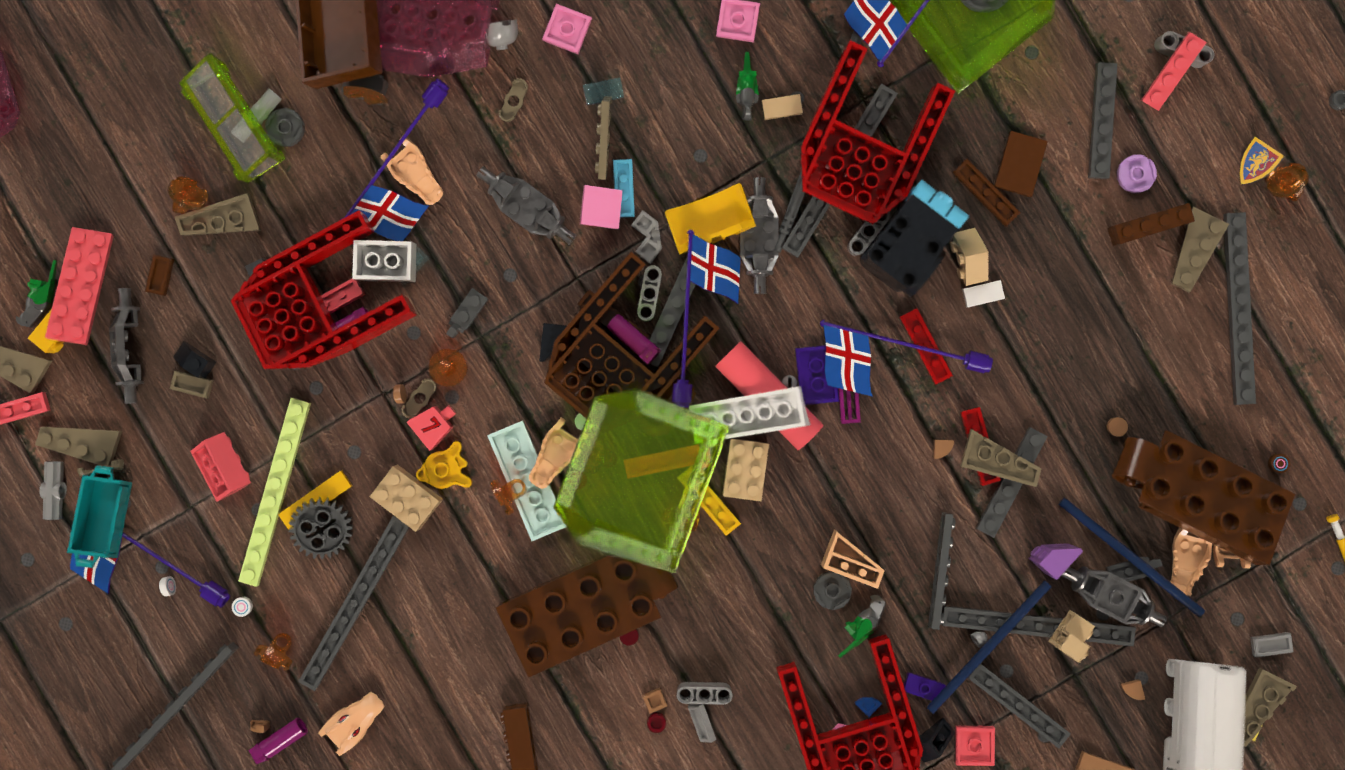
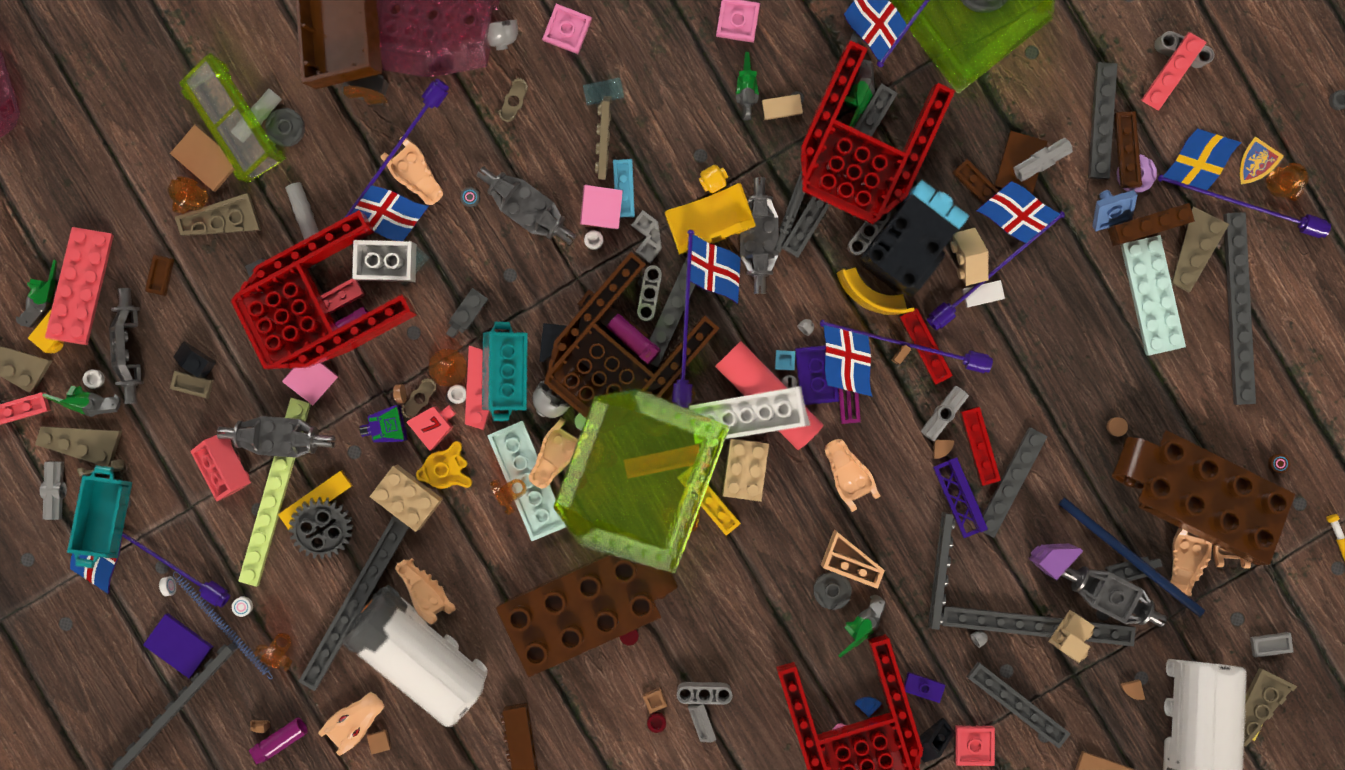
dark blue piece [927,580,1052,714] -> none
dark tan wing [960,429,1042,487] -> none
none -> animal [42,385,121,417]
none -> white tile [83,369,105,389]
none -> dark purple tile [143,613,214,679]
none -> medium nougat tile [170,125,240,192]
none -> medium blue piece [173,572,273,679]
none -> flat silver plate [217,416,335,458]
none -> bright pink tile [282,363,338,405]
none -> light grey axle [285,182,319,240]
none -> white piece [342,585,488,727]
none -> torso [359,405,408,442]
none -> medium nougat tile [367,729,391,754]
none -> light nougat animal [395,559,456,624]
none -> white tile [448,385,466,404]
none -> dark grey tile [460,187,480,207]
none -> coral wing [465,346,490,430]
none -> teal container [482,321,528,421]
none -> light grey cylinder [532,380,571,418]
none -> white tile [584,230,604,250]
none -> yellow head [698,165,728,193]
none -> medium azure tile [775,350,795,370]
none -> light grey hinge [797,319,814,336]
none -> light nougat animal [824,439,881,512]
none -> yellow panel [836,267,915,315]
none -> green animal [844,60,876,128]
none -> medium nougat tile [891,345,911,364]
none -> light grey piece [920,386,969,441]
none -> flag [927,181,1065,330]
none -> dark purple fence [933,457,988,538]
none -> light grey piece [1013,138,1073,182]
none -> medium blue tile [1092,190,1137,232]
none -> reddish brown tile [1114,111,1142,188]
none -> light aqua plate [1120,235,1186,356]
none -> flag [1158,129,1331,238]

